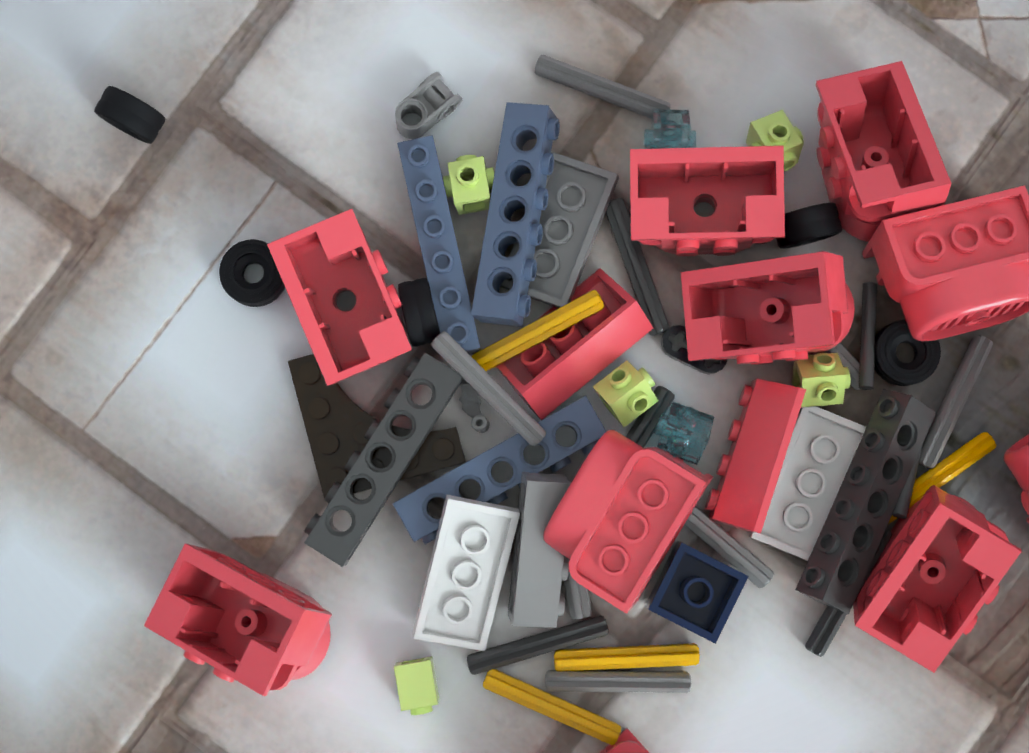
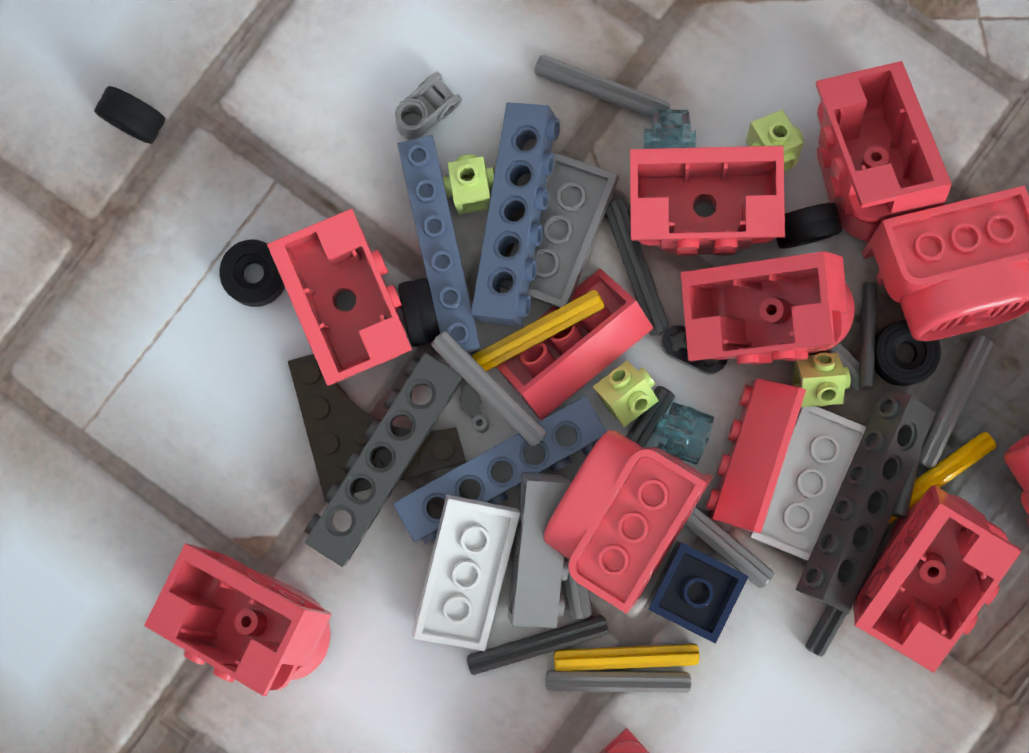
yellowish green brick [394,656,440,715] -> none
yellow axle [483,669,621,745] -> none

